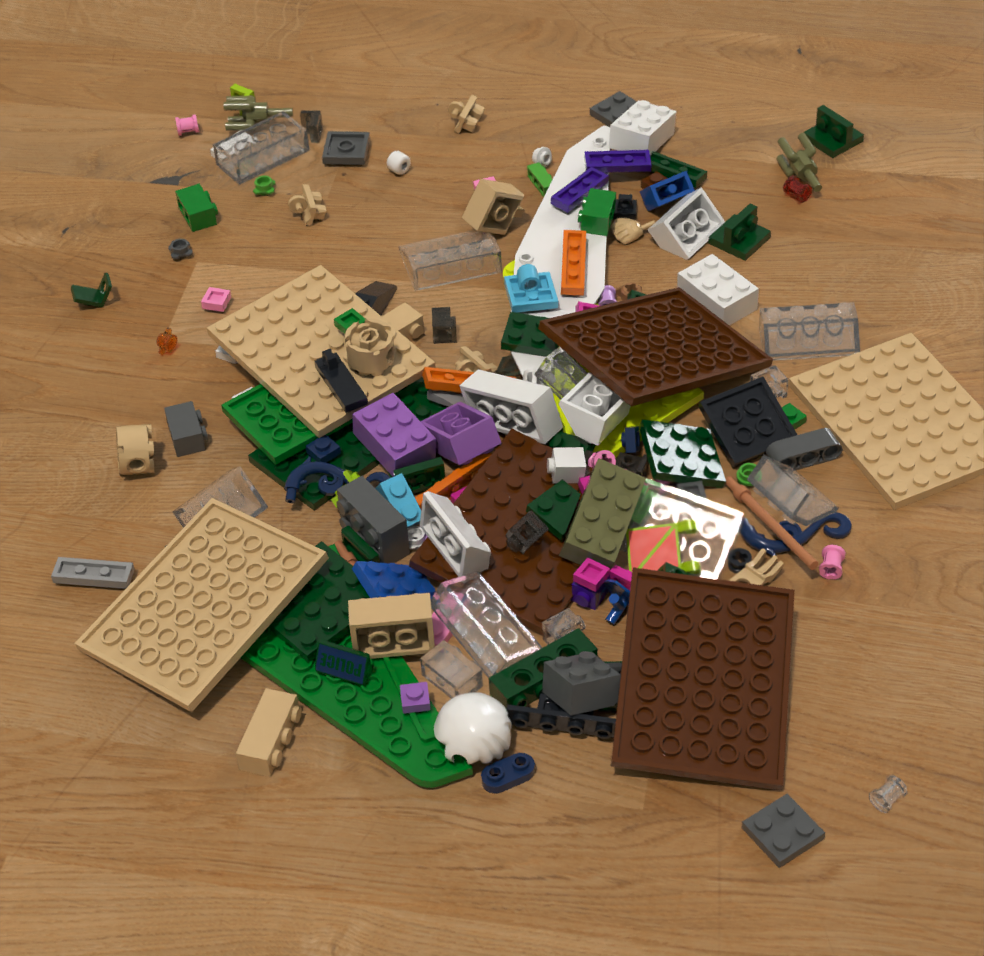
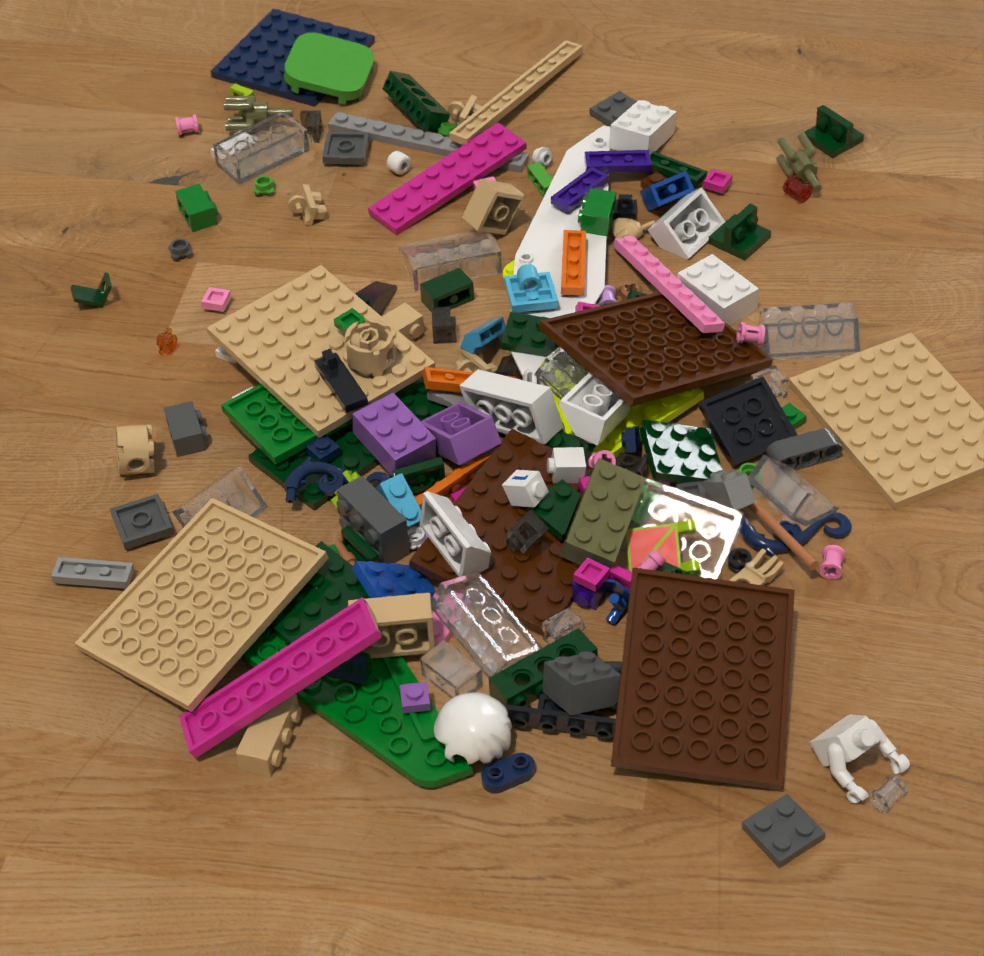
none -> dark grey plate [110,494,174,550]
none -> dark pink plate [179,597,382,758]
none -> dark blue plate [210,9,375,107]
none -> bright green tile [283,33,374,105]
none -> light grey plate [328,112,529,173]
none -> dark pink plate [368,123,527,236]
none -> dark green brick [382,71,451,132]
none -> dark green brick [420,267,474,316]
none -> bright green plate [438,122,457,136]
none -> tan plate [449,40,583,145]
none -> dark azure piece [460,317,506,354]
none -> white brick [502,470,549,507]
none -> bright pink plate [613,236,725,333]
none -> bright pink pin [637,549,666,570]
none -> light grey brick [702,470,756,512]
none -> dark pink plate [703,169,733,194]
none -> bright pink bush [736,322,765,346]
none -> white torso [809,714,910,803]

